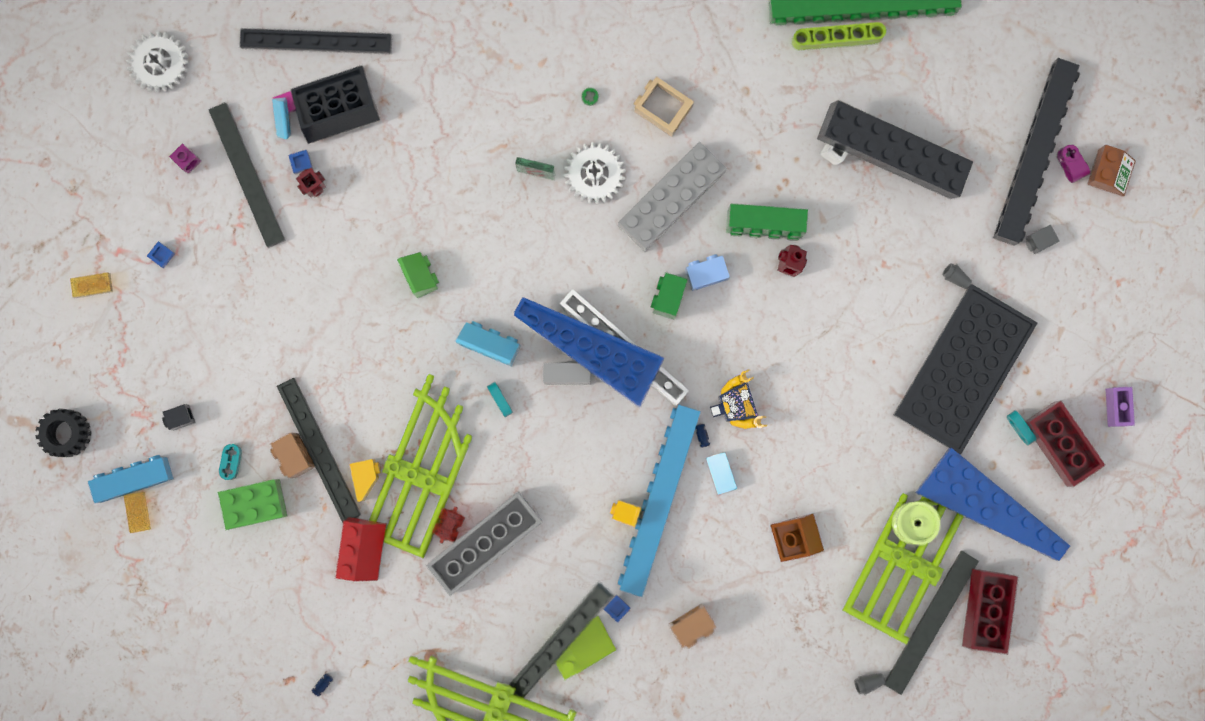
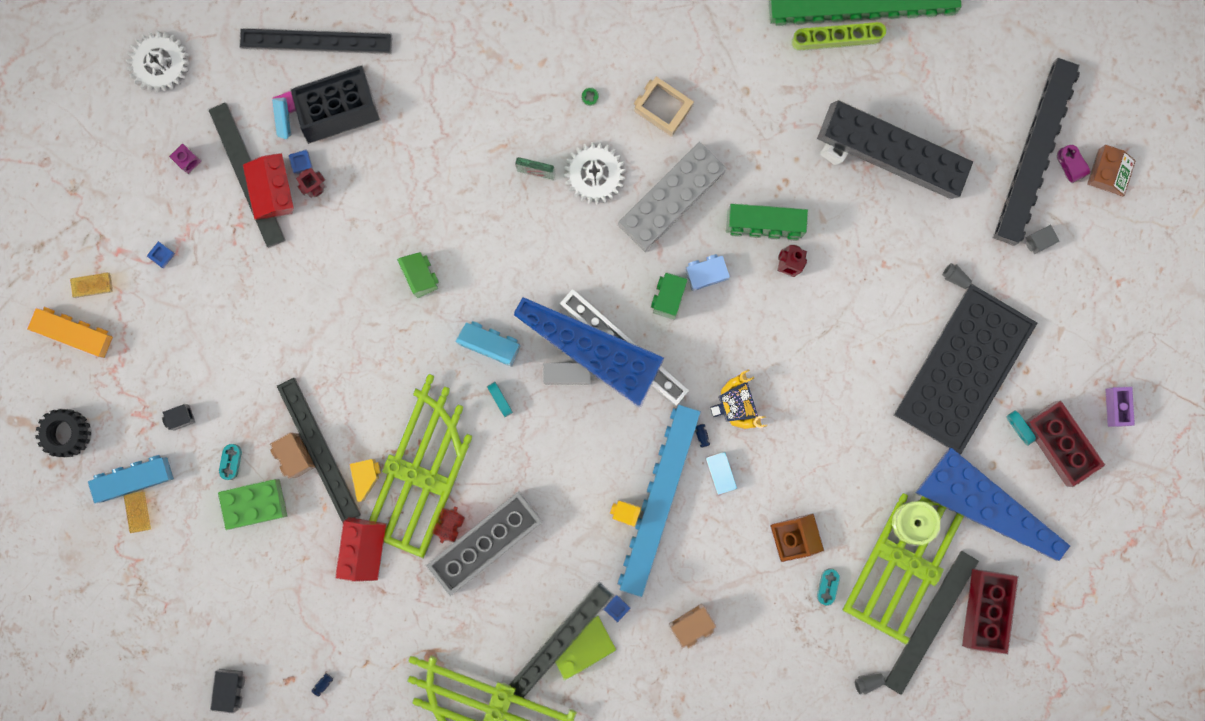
none -> light orange brick [27,307,113,358]
none -> black brick [210,669,245,713]
none -> red slope [243,153,294,220]
none -> teal beam [817,569,840,606]

